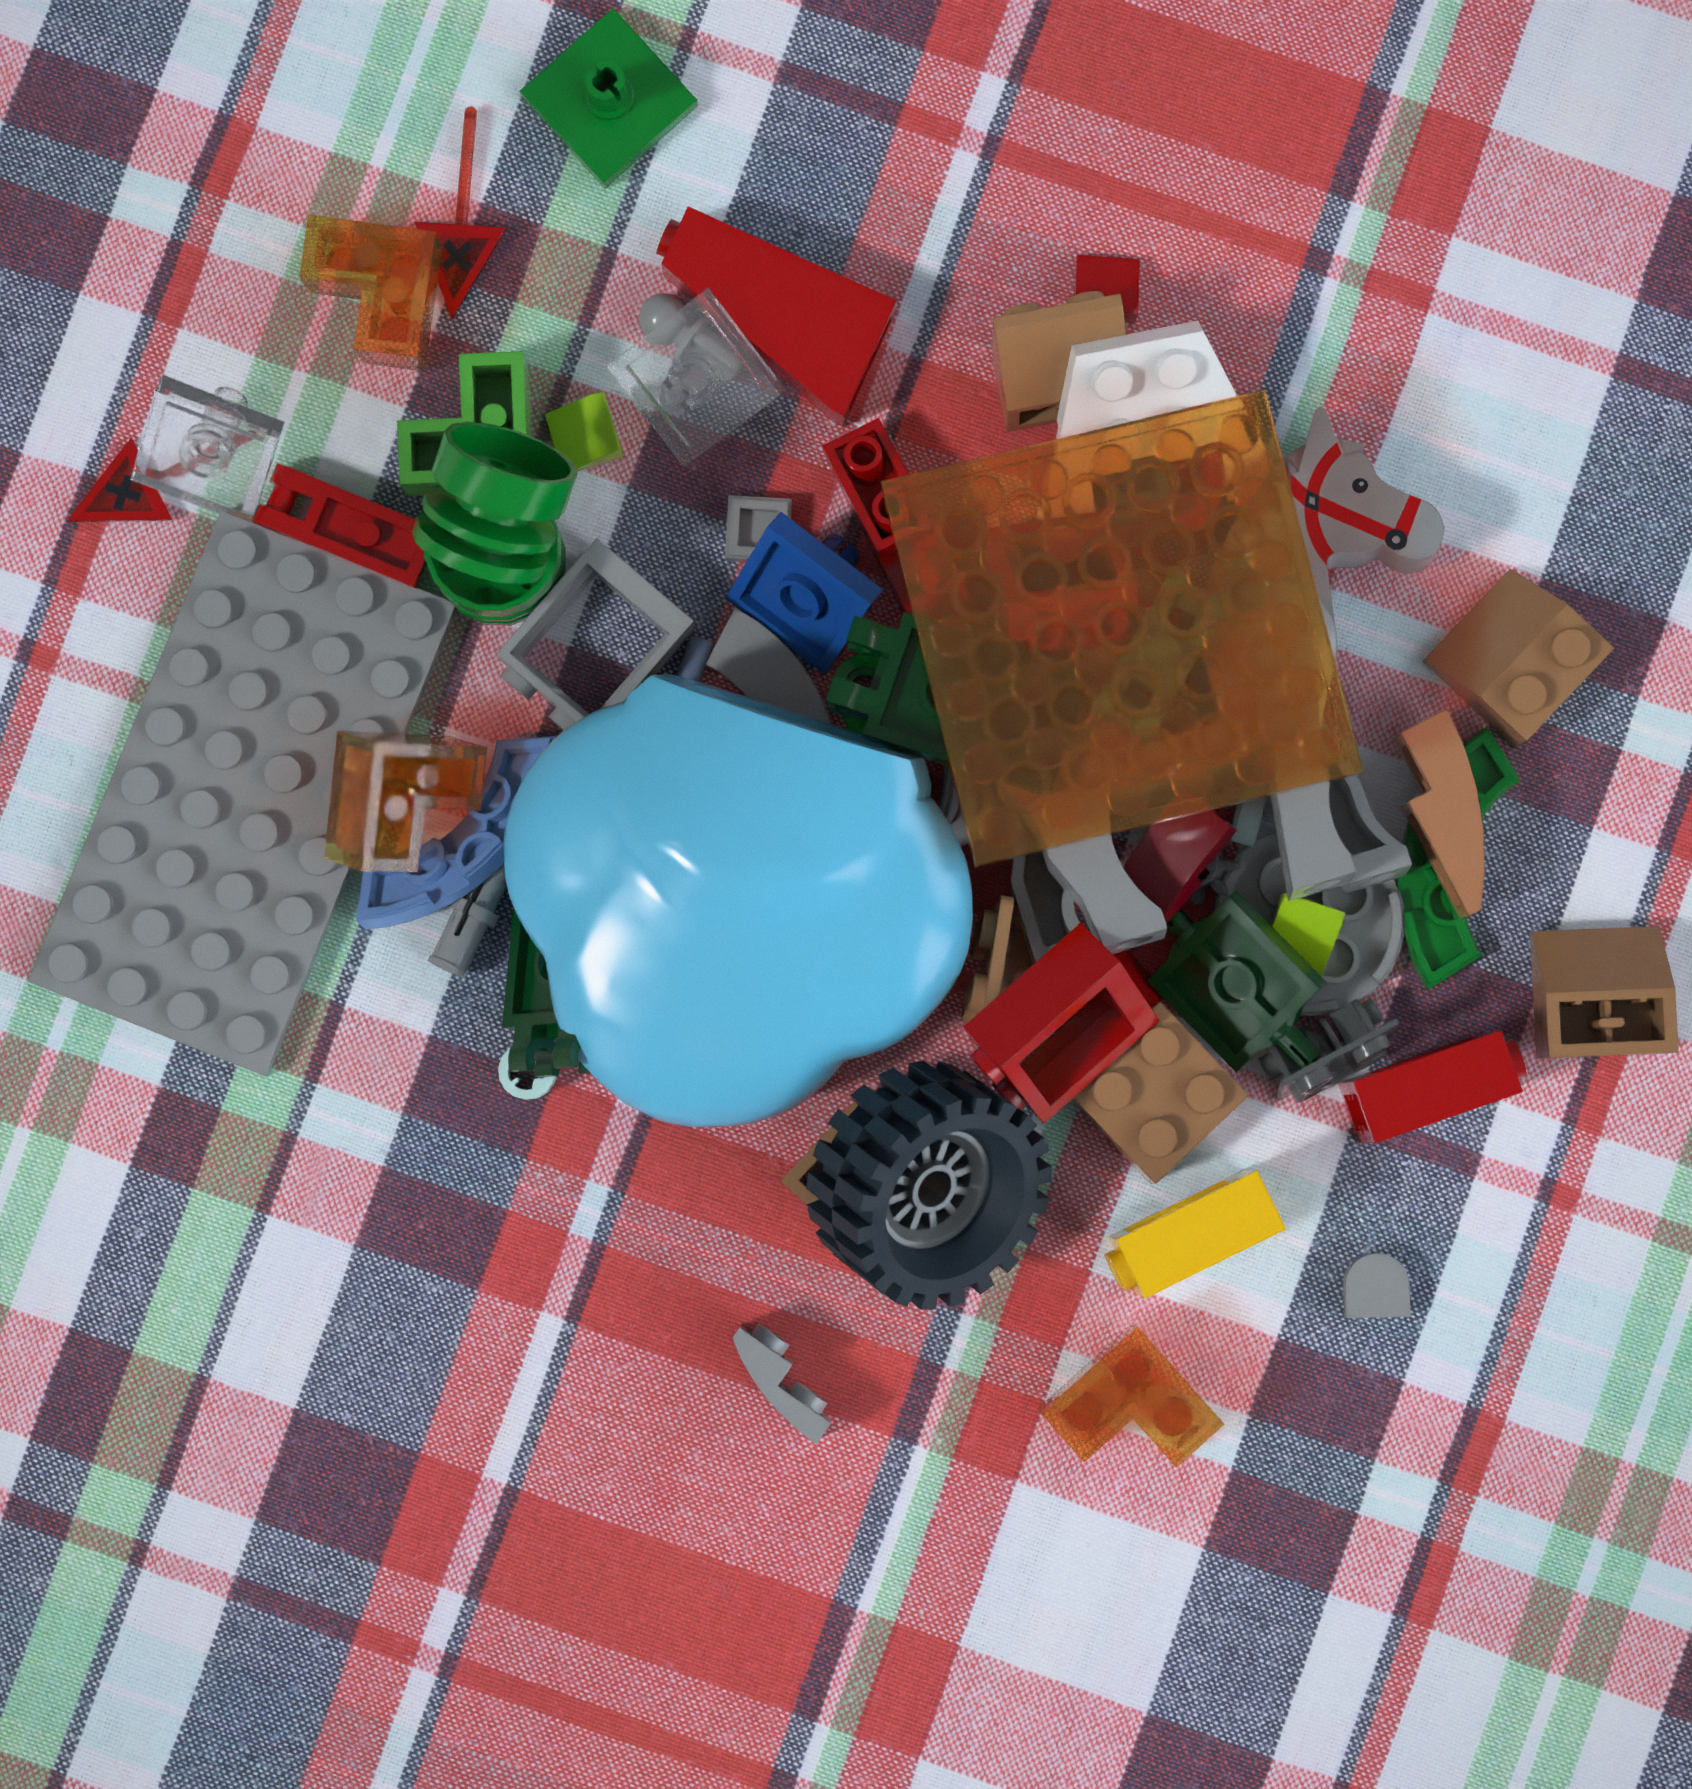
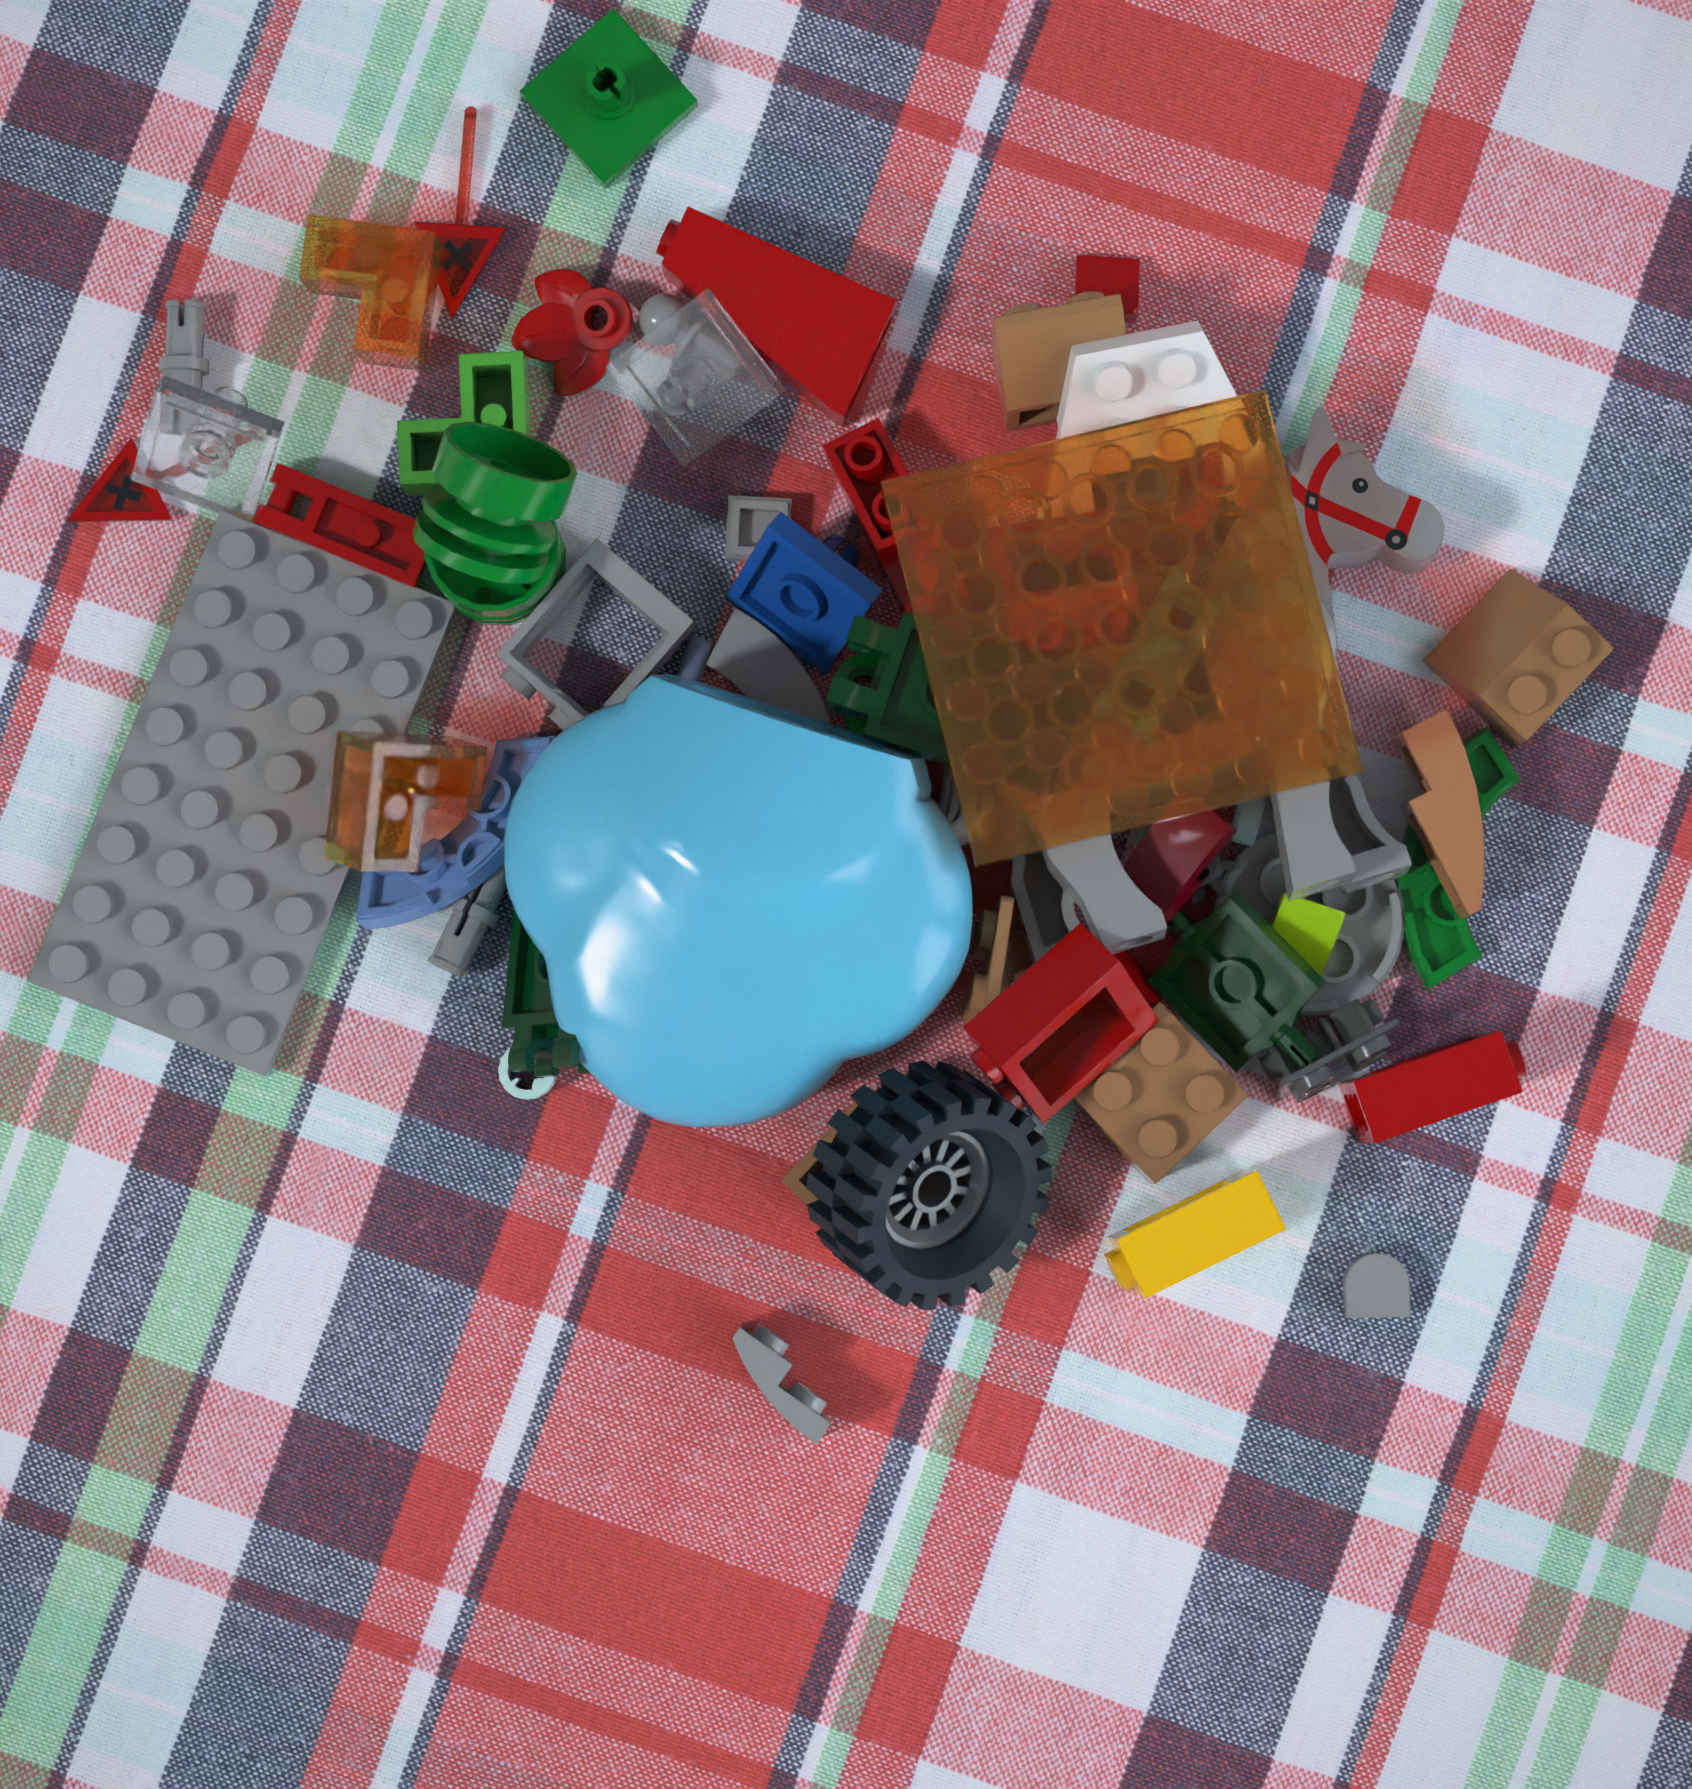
lime slope [545,391,624,471] -> none
clear orange brick [1037,1323,1225,1468] -> none
medium nougat slope [1530,926,1679,1059] -> none
none -> light grey pin [159,299,209,432]
none -> red plate [511,269,633,397]

